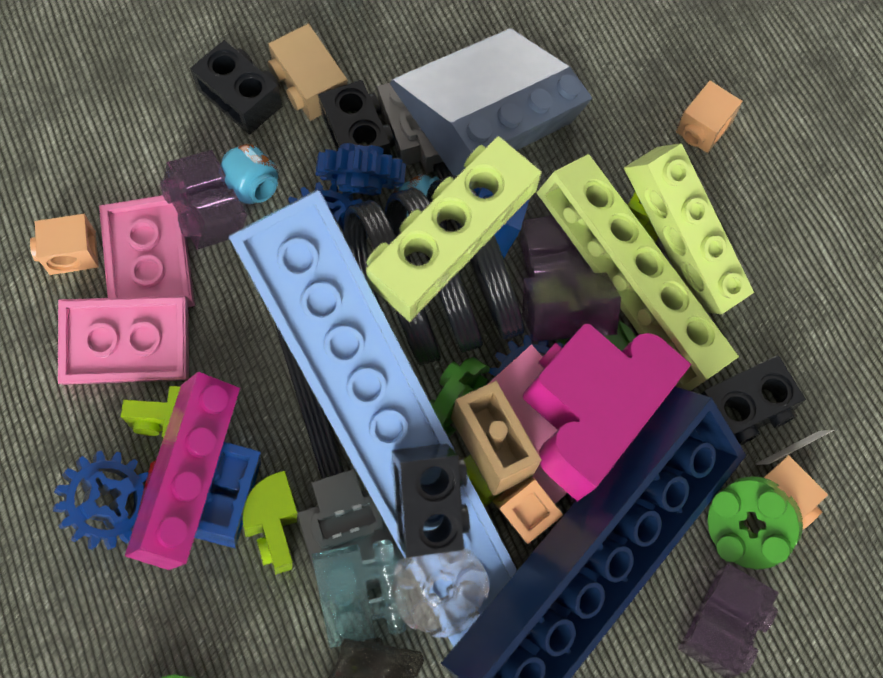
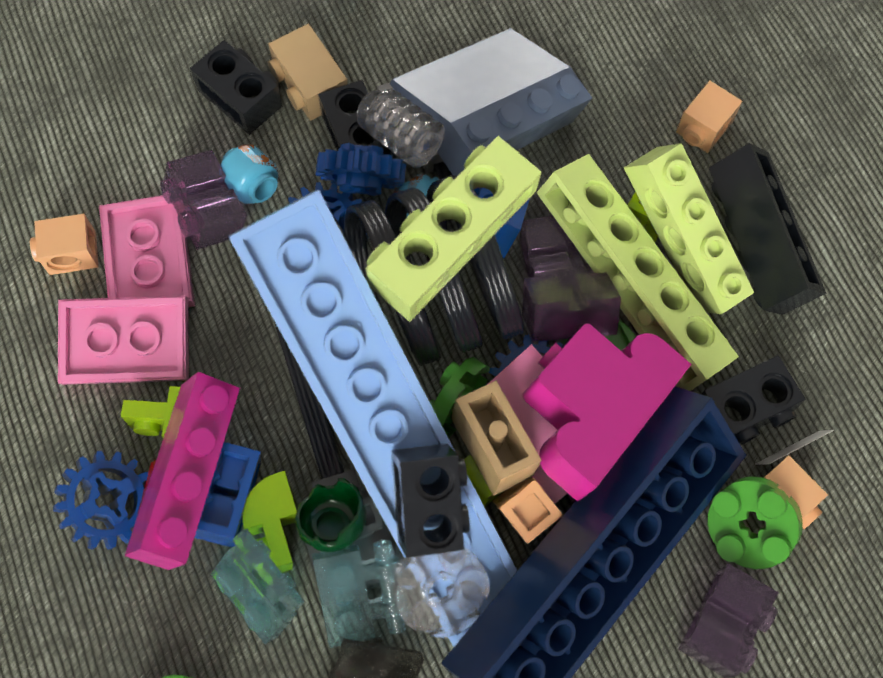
none -> clear light blue plate [211,529,305,645]
none -> dark green hair [295,478,367,552]
none -> clear piece [357,89,445,168]
none -> black brick [709,143,827,315]

